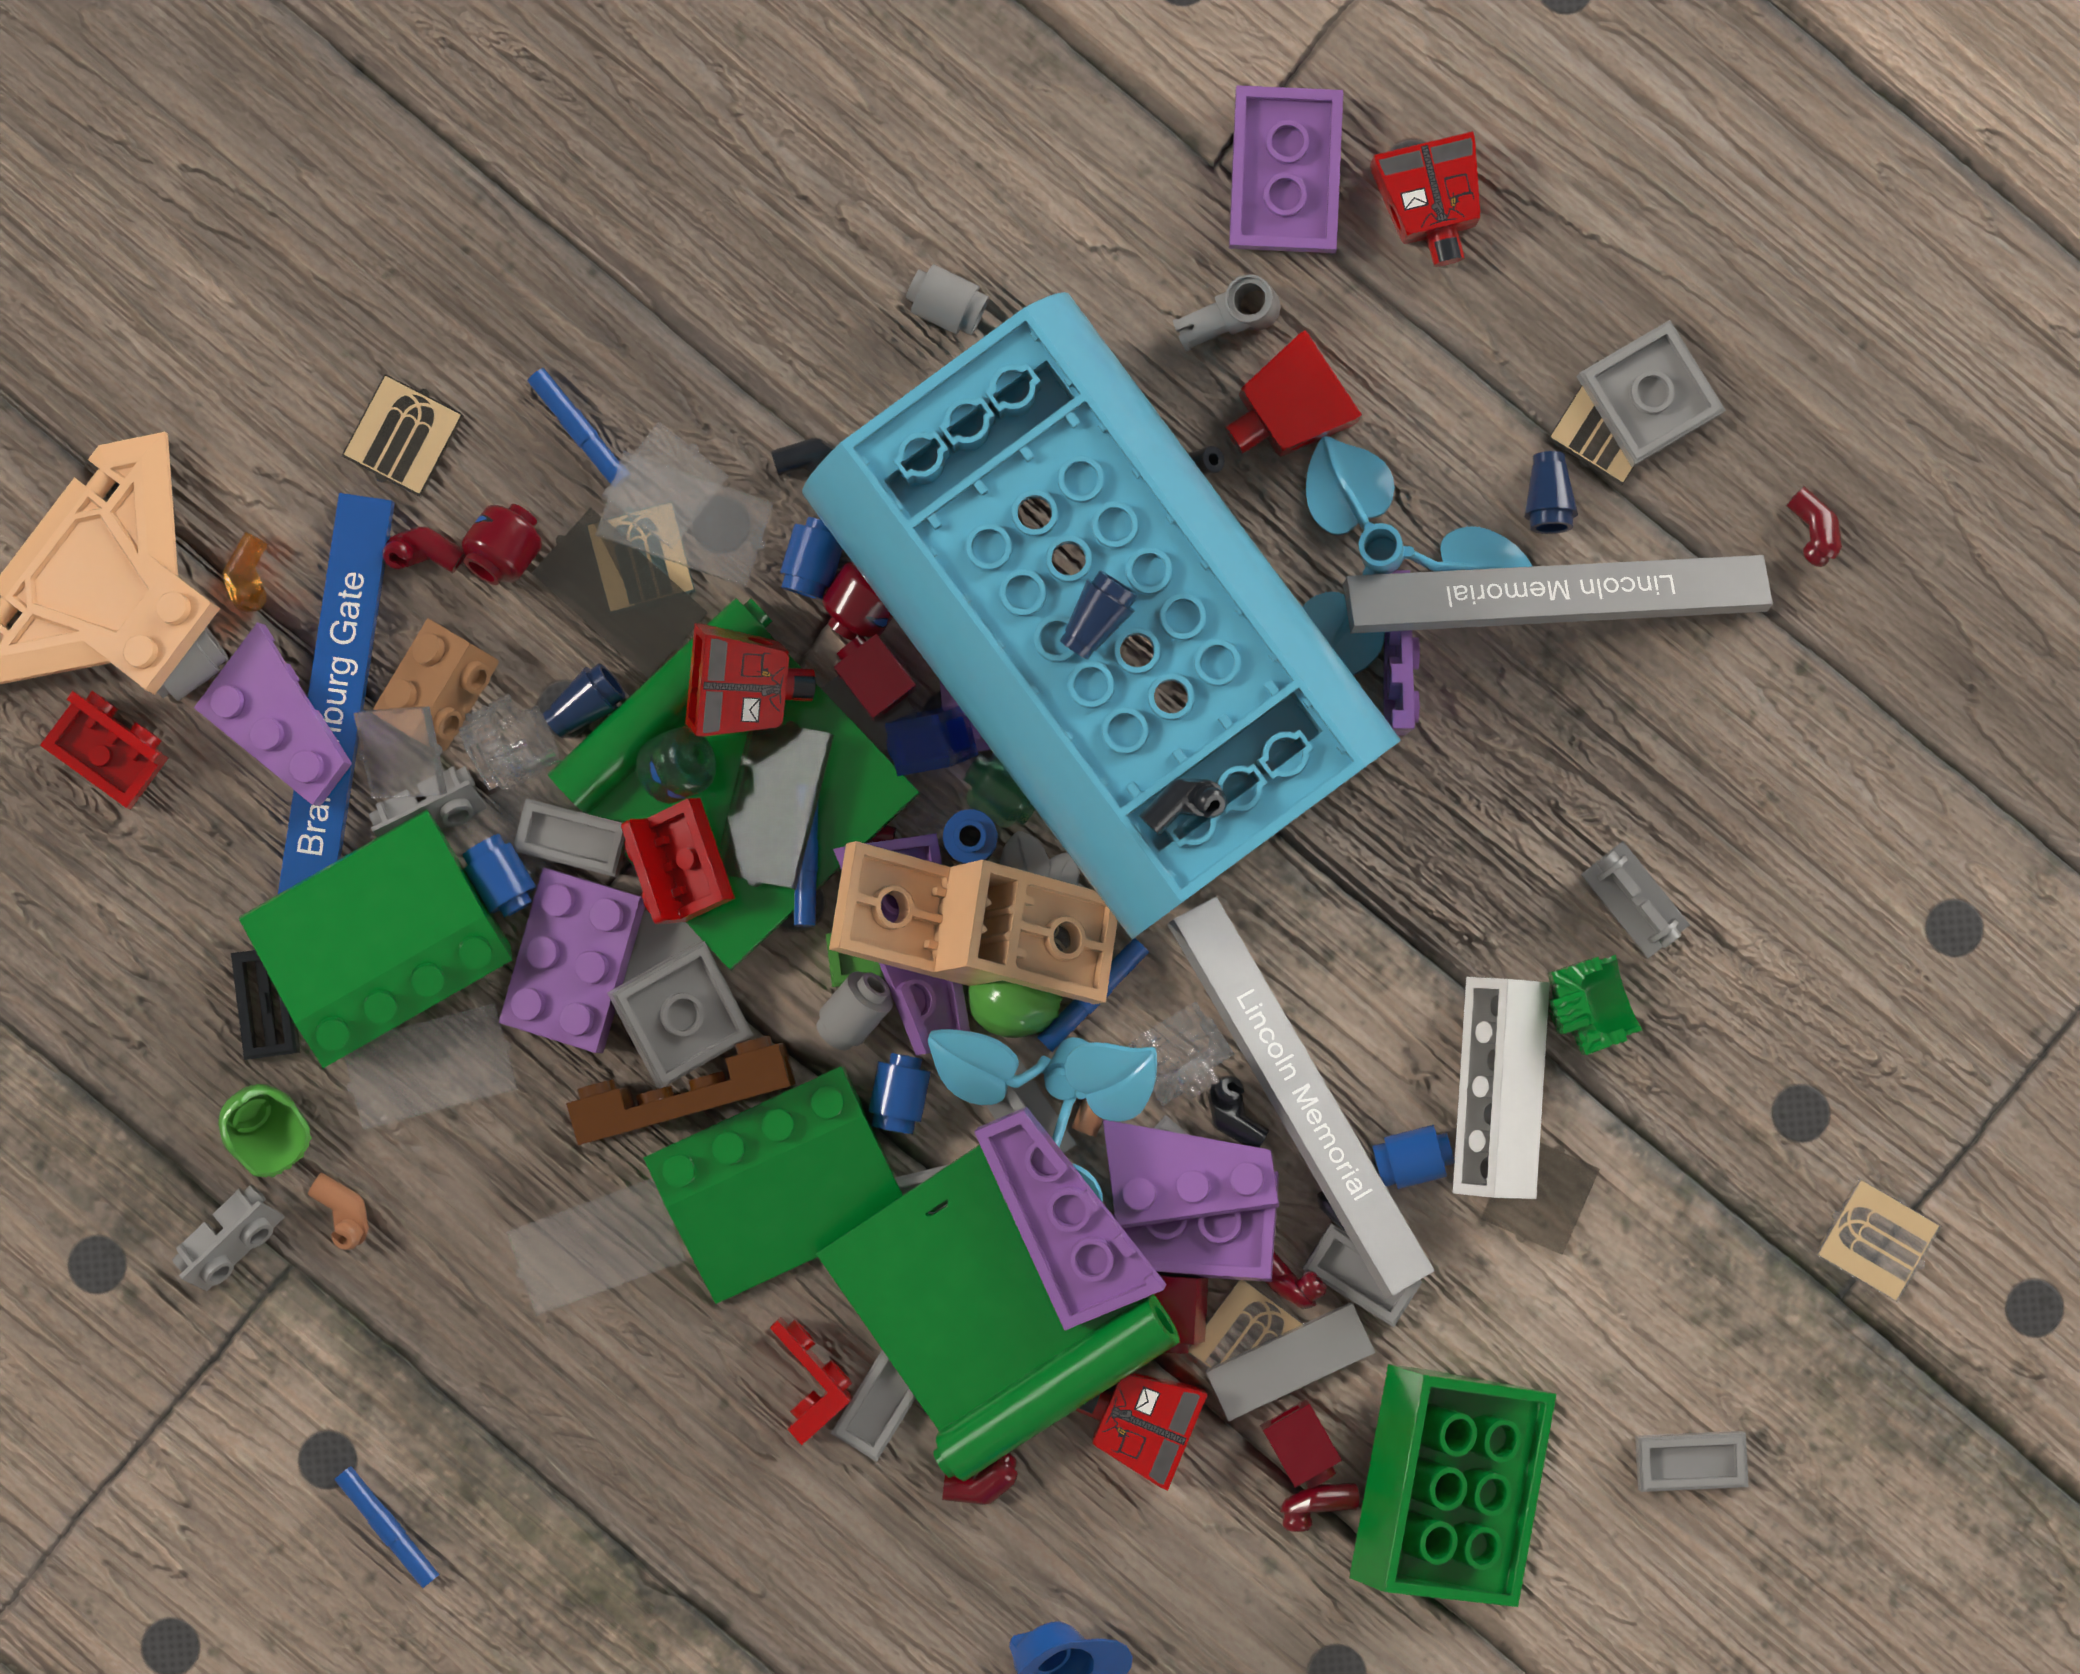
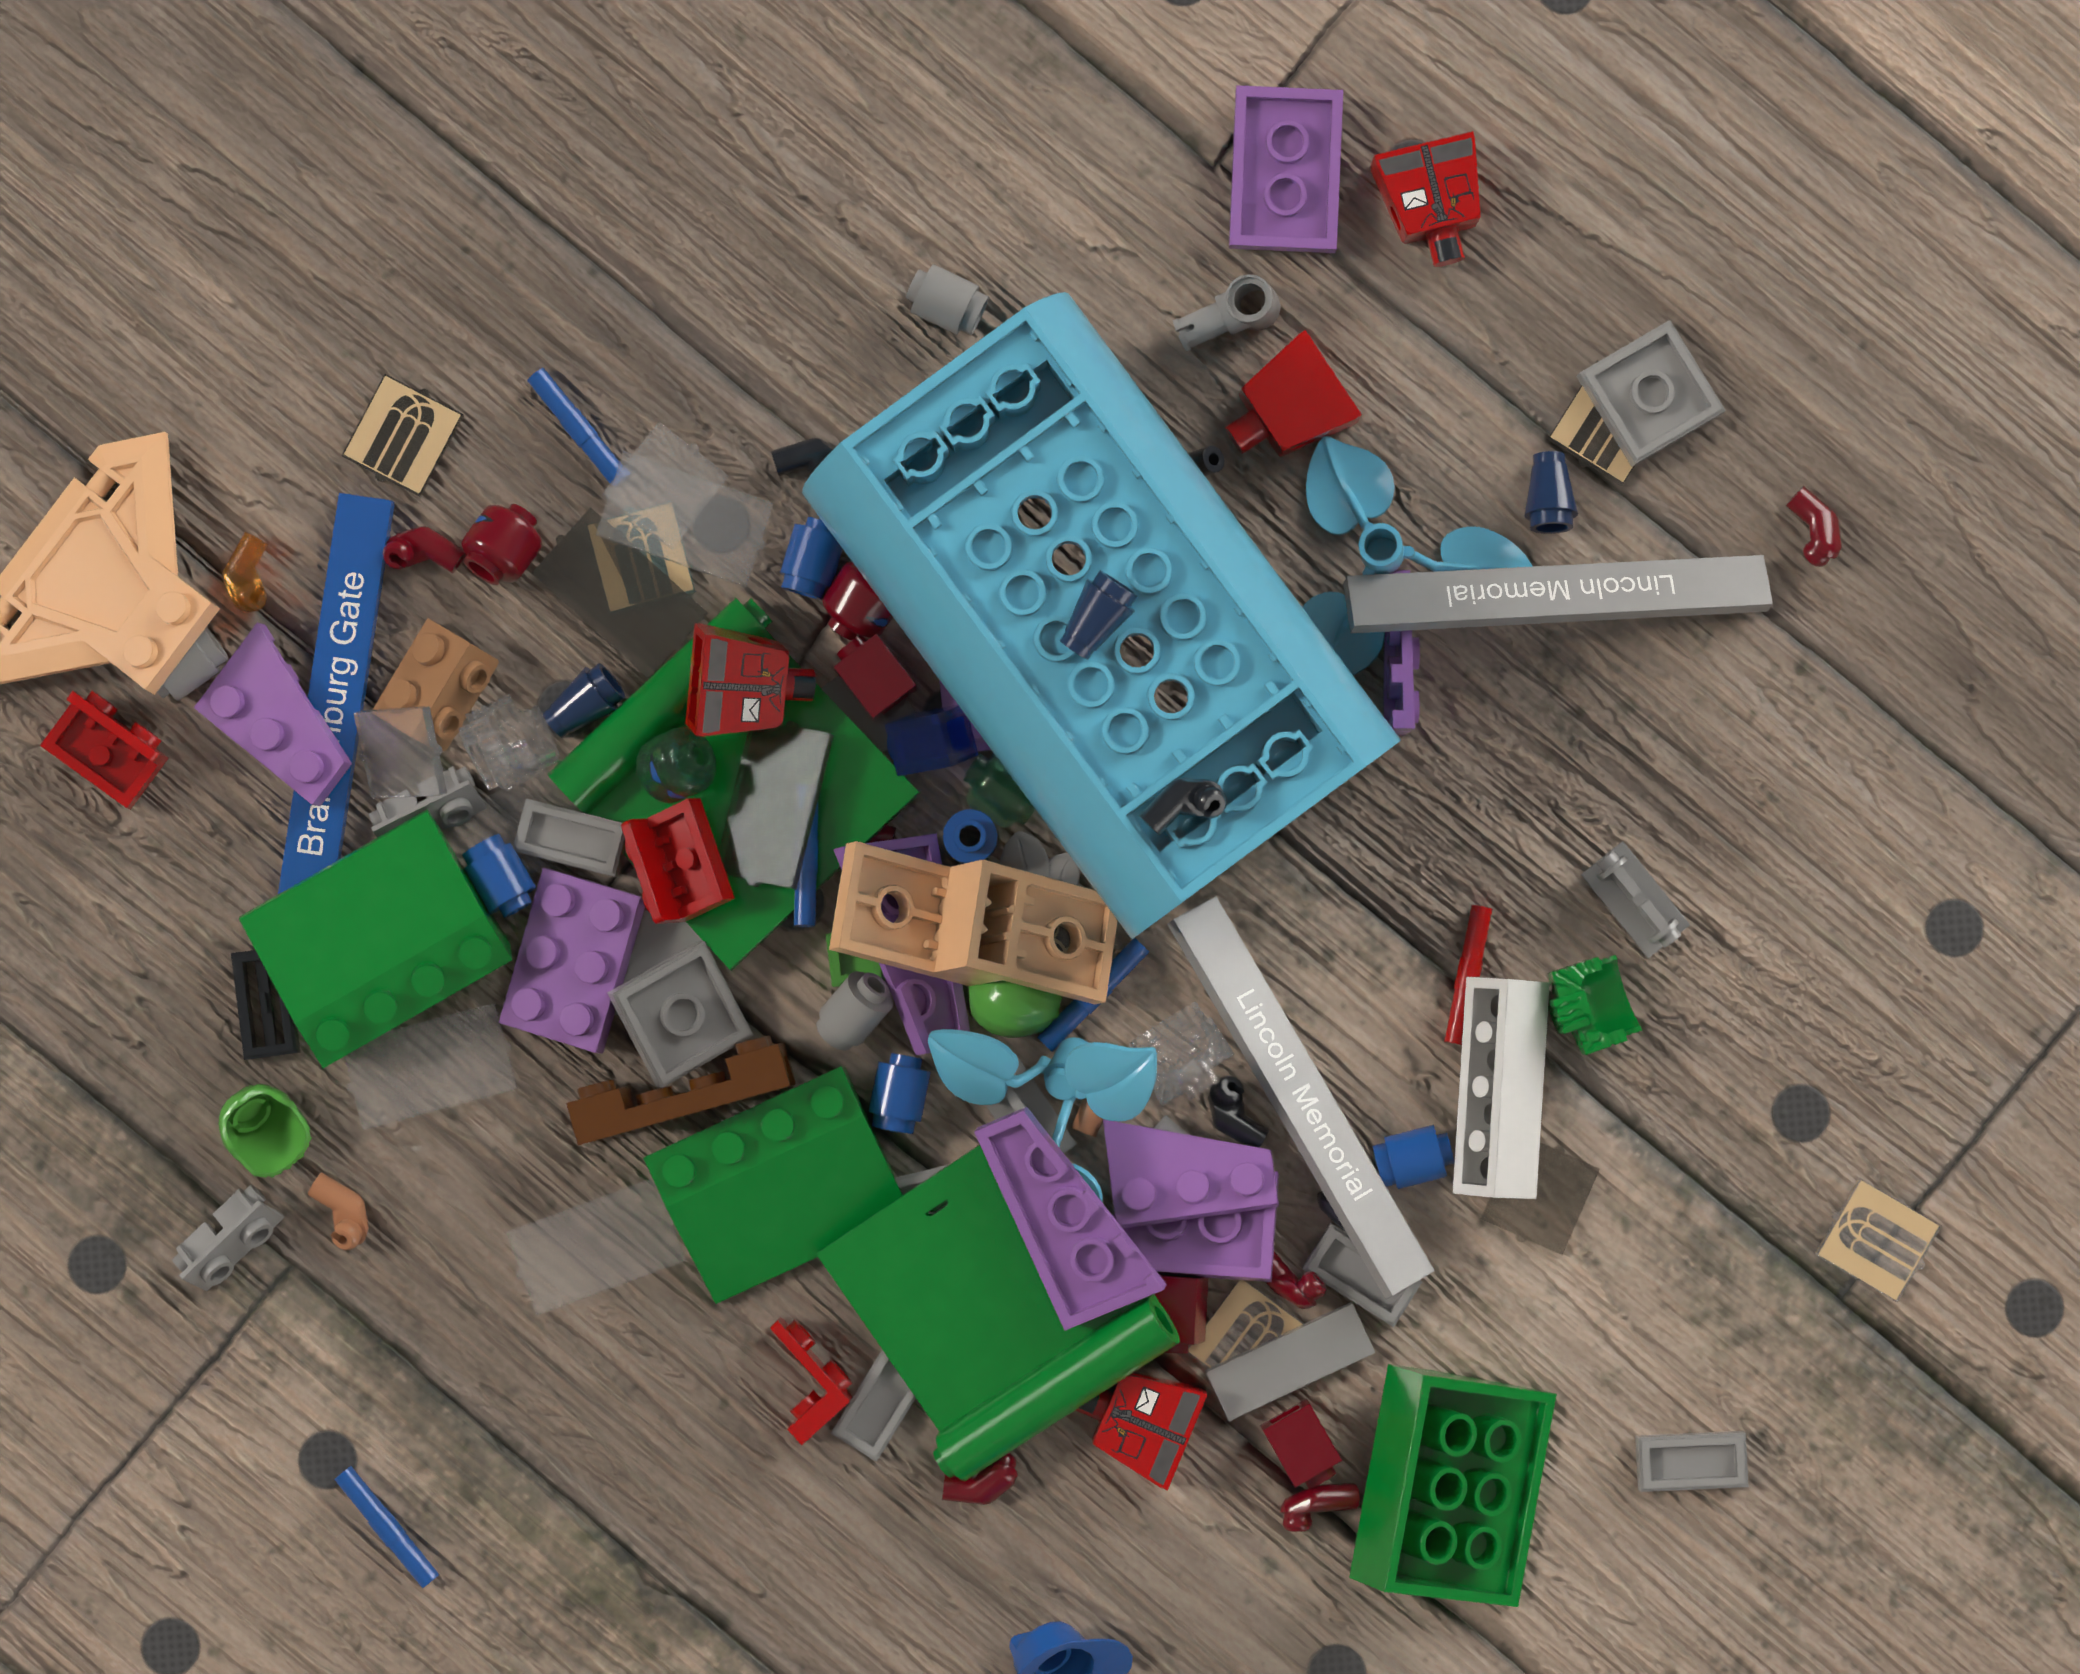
none -> red piece [1444,905,1493,1045]

